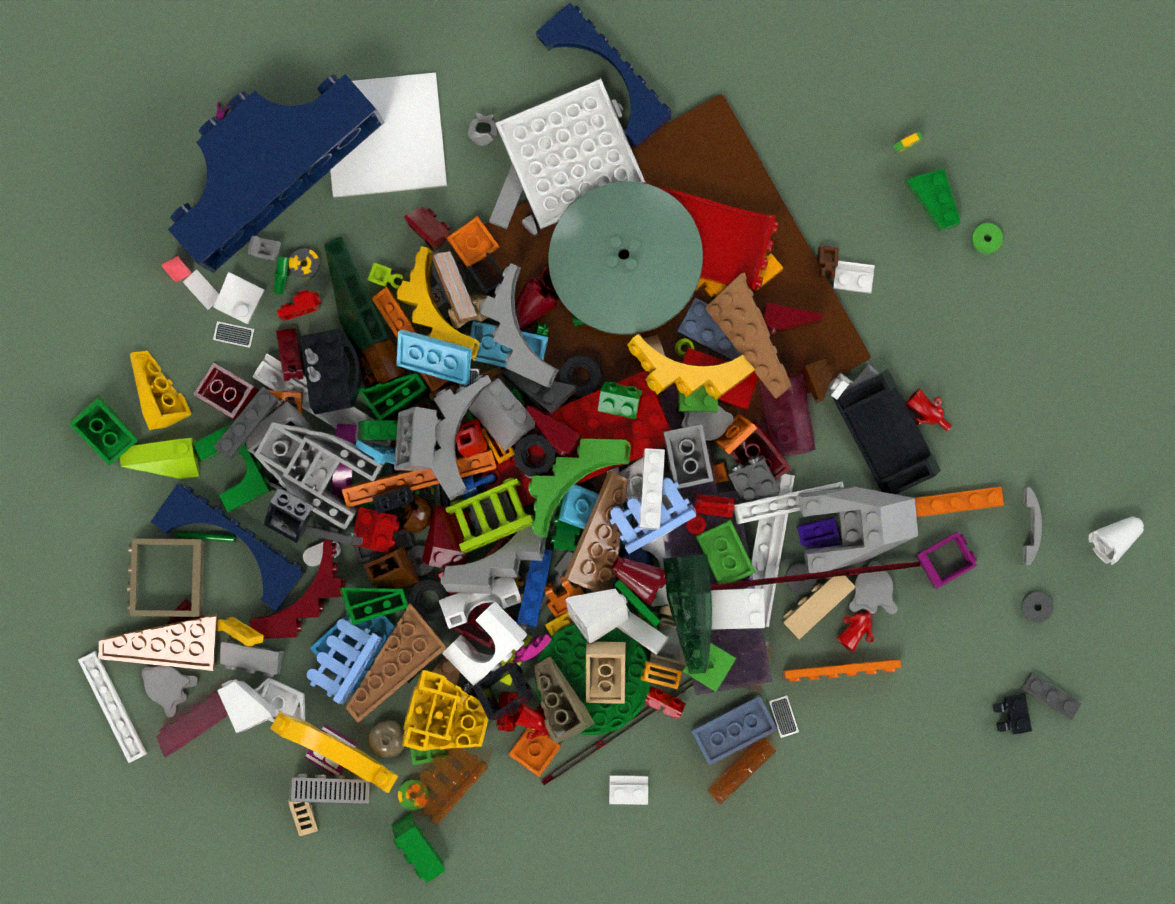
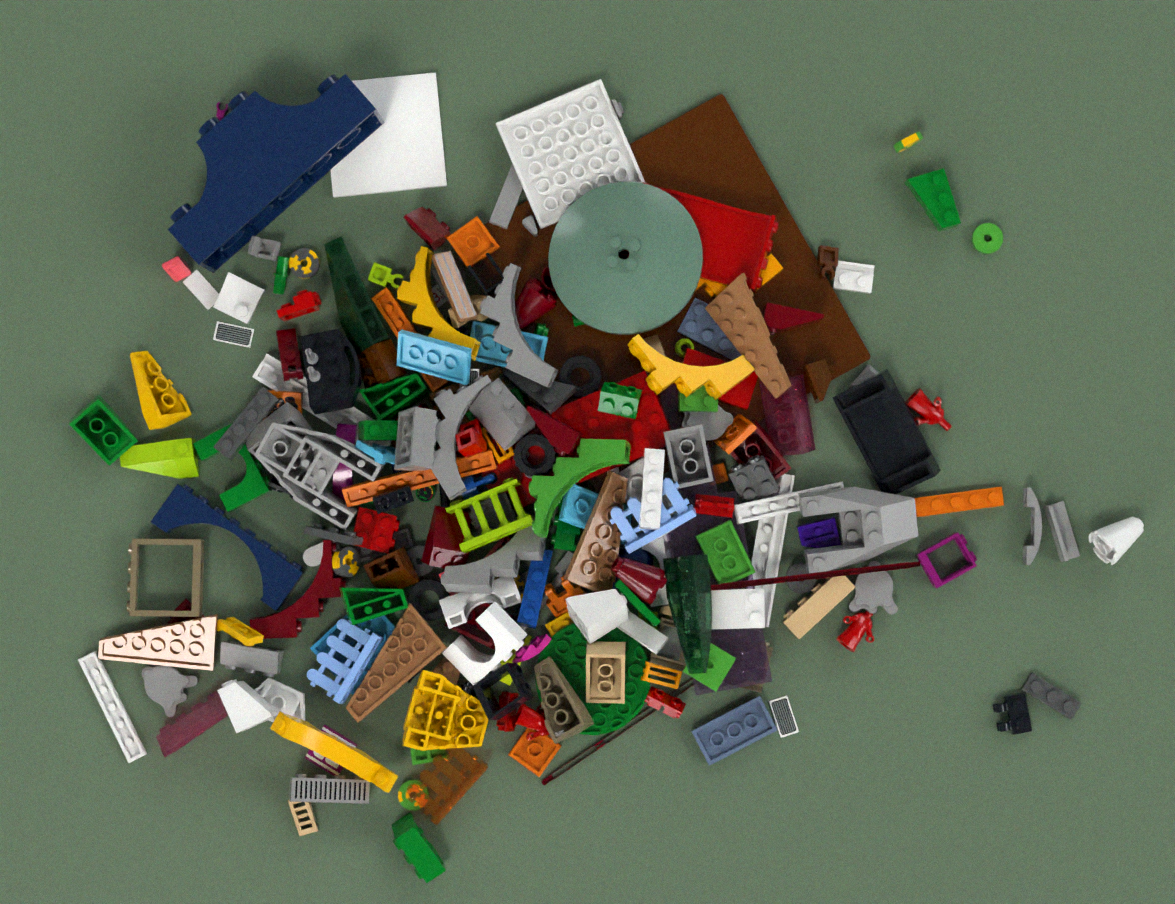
green bar [177,531,235,543] -> none
dark red slope [193,362,259,420] -> none
black window [263,488,313,543] -> none
dark tan cylinder [368,720,405,759] -> none
reddish brown cylinder [399,494,432,533] -> none
light grey piece [468,112,497,146] -> none
dark blue arch [536,3,672,148] -> none
white plate [609,775,648,805] -> none
red plate [686,515,706,534] -> none
clear orange fence [707,738,776,804] -> none
orange plate [783,659,901,682] -> none
white bracket [828,373,855,399] -> none
dark grey piece [1021,592,1053,623] -> none
none -> piece [332,546,360,577]
none -> light grey panel [1044,501,1080,562]

